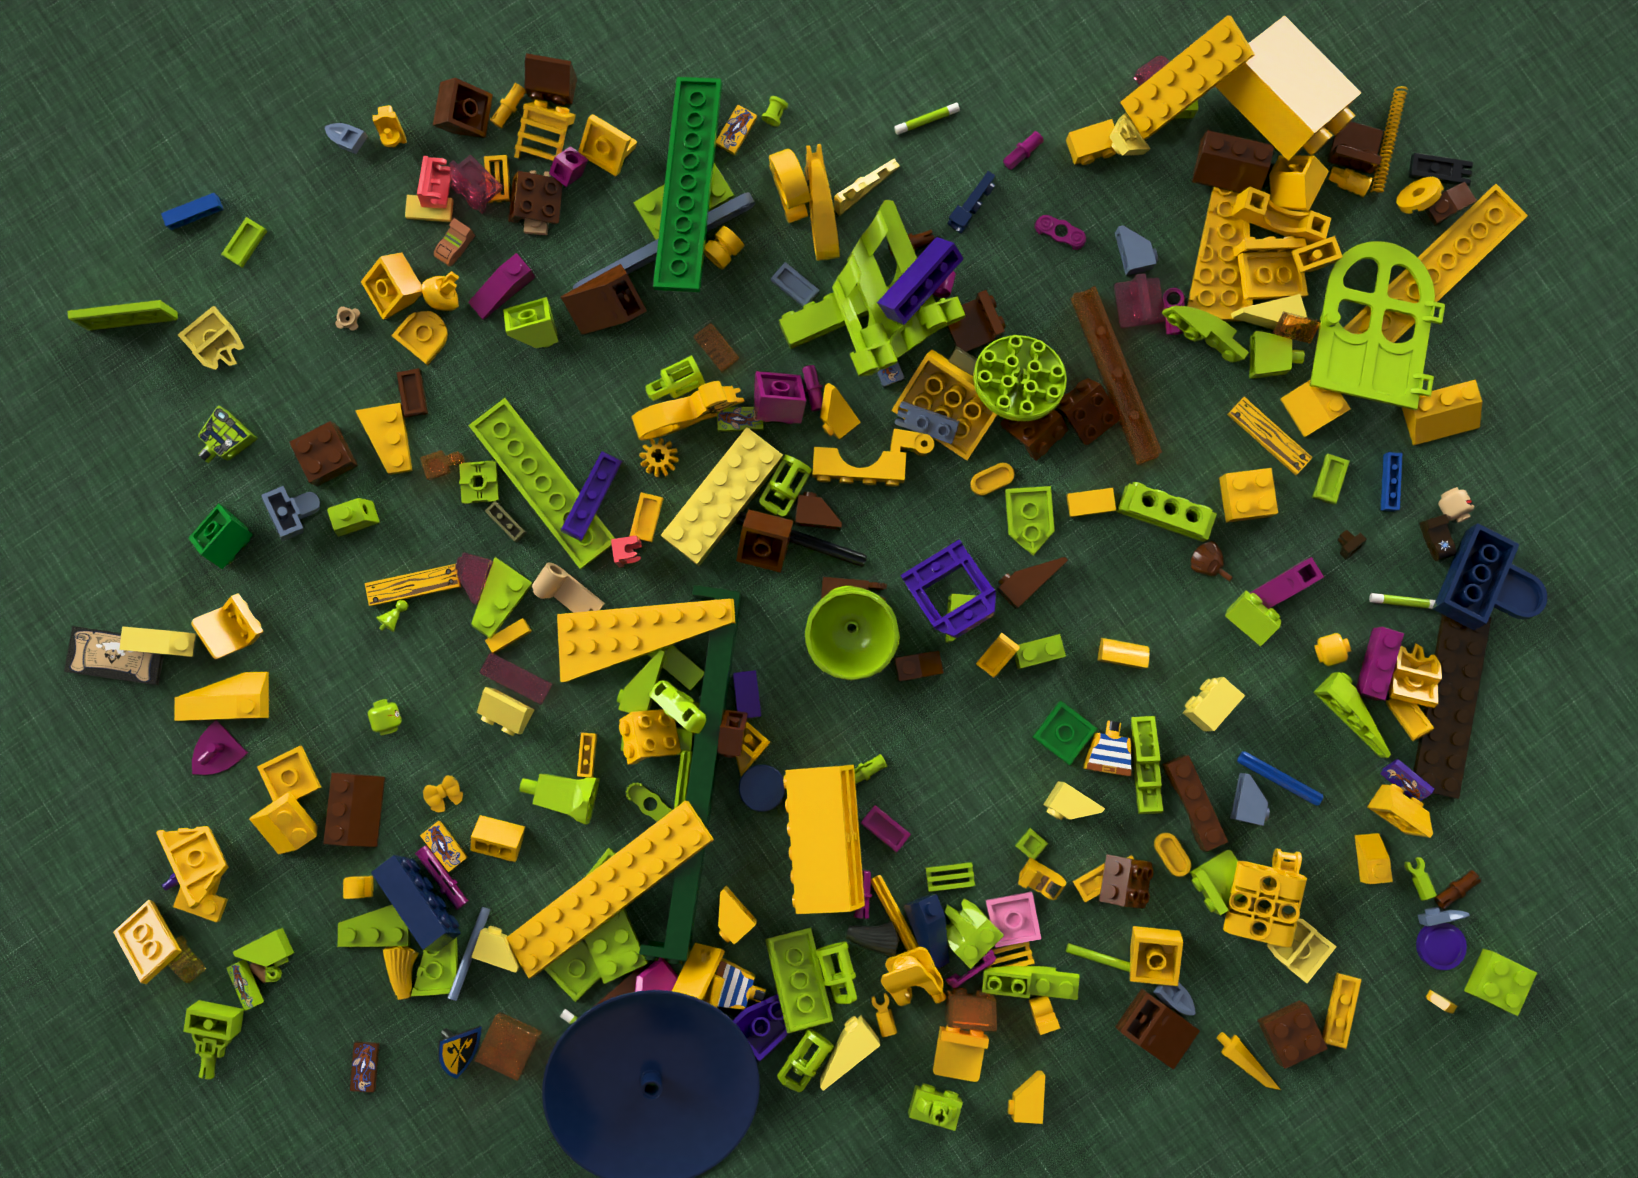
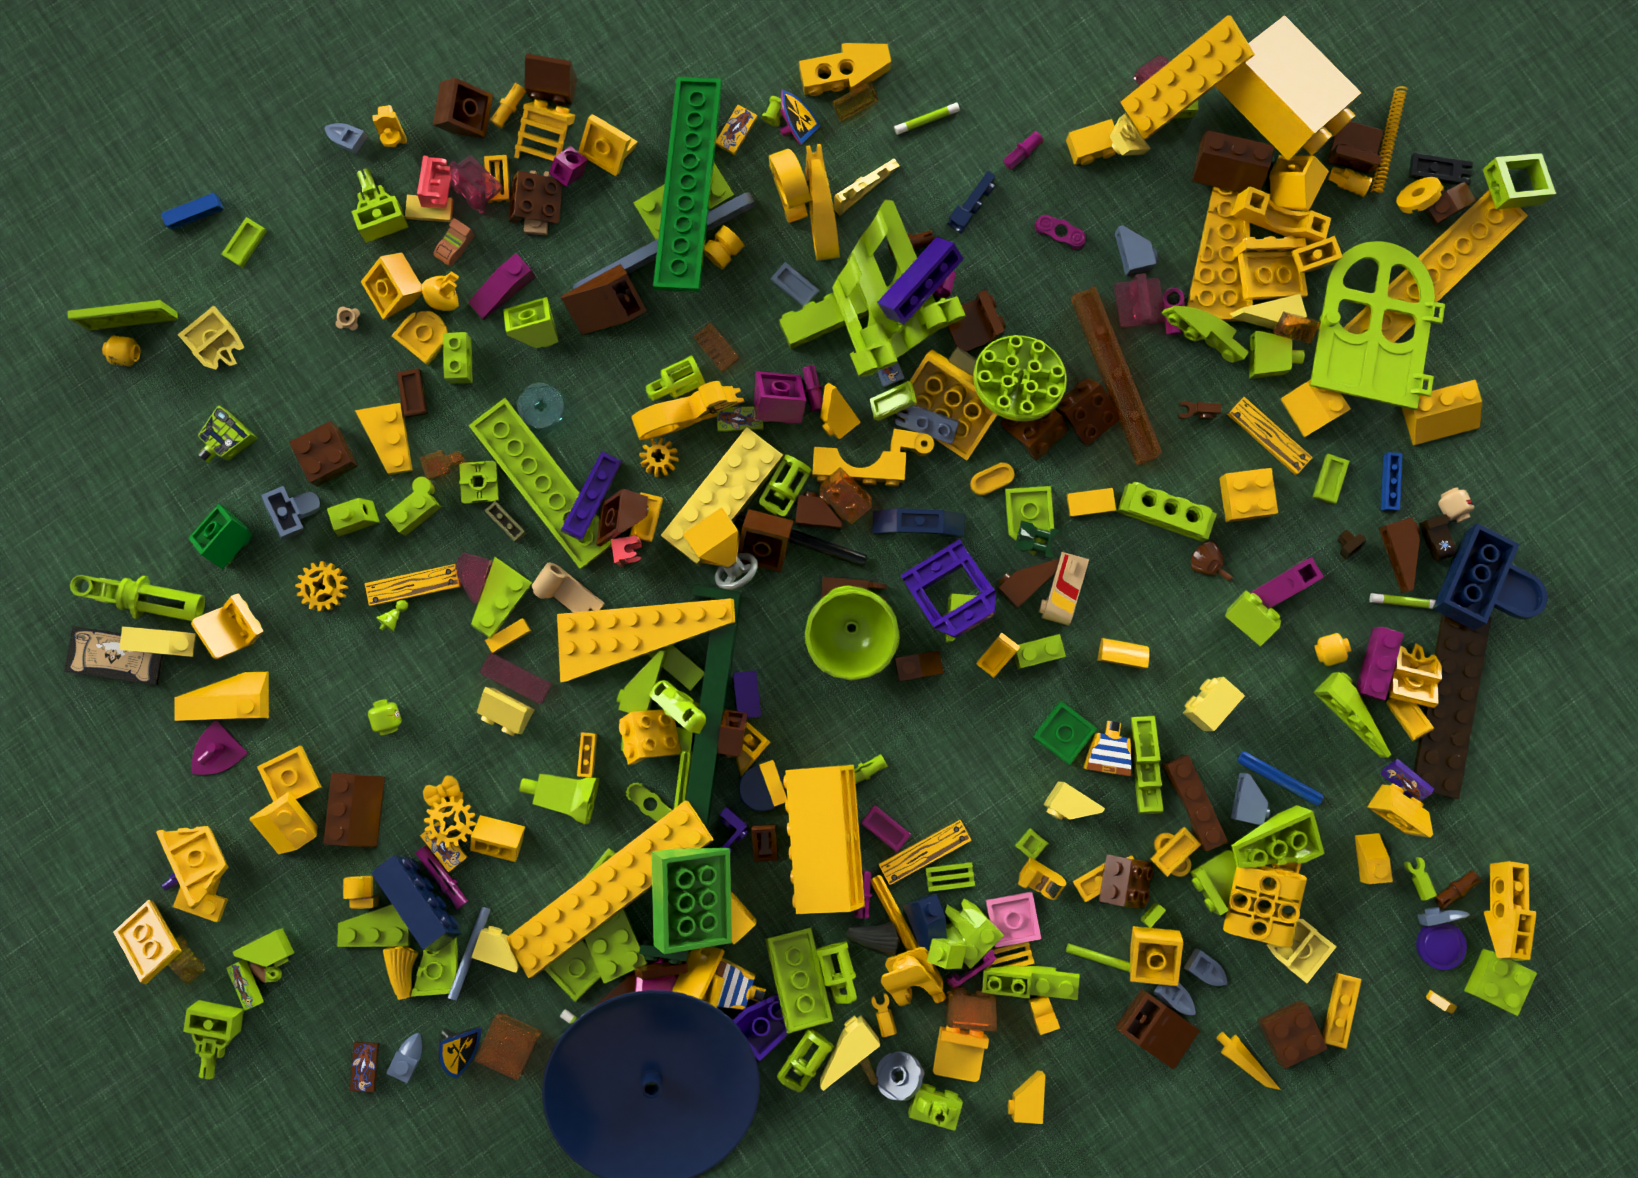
none -> lime piece [70,575,205,621]
none -> yellow head [102,335,141,367]
none -> yellow gear [295,561,348,612]
none -> yellow tile [349,896,379,909]
none -> lime brick [351,169,408,243]
none -> lime hinge [385,477,442,536]
none -> sand blue plate [386,1033,422,1083]
none -> yellow gear [424,796,476,848]
none -> lime brick [443,332,473,384]
none -> clear light blue plate [517,382,564,429]
none -> reddish brown slope [596,489,649,547]
none -> reddish brown tile [635,961,688,980]
none -> bright green slope [652,848,732,954]
none -> yellow piece [683,507,758,590]
none -> dark purple bracket [720,807,748,852]
none -> reddish brown slope [751,824,778,862]
none -> yellow piece [759,760,787,806]
none -> shield [780,90,821,145]
none -> yellow brick [799,43,891,96]
none -> clear orange brick [819,467,872,524]
none -> clear yellow tile [832,81,879,122]
none -> clear yellow pin [859,1056,878,1086]
none -> lime tile [870,381,917,421]
none -> dark blue slope [872,508,965,537]
none -> sand blue plate [876,1051,924,1101]
none -> yellow tile [878,820,972,885]
none -> lime brick [927,938,967,969]
none -> dark green piece [1014,520,1060,559]
none -> tan door [1039,552,1089,626]
none -> lime tile [1140,903,1166,928]
none -> yellow tile [1150,827,1201,877]
none -> reddish brown plate [1178,401,1221,420]
none -> sand blue plate [1184,948,1228,986]
none -> lime wedge [1231,805,1325,868]
none -> reddish brown slope [1379,517,1420,593]
none -> lime window [1483,153,1556,209]
none -> yellow brick [1484,861,1536,961]

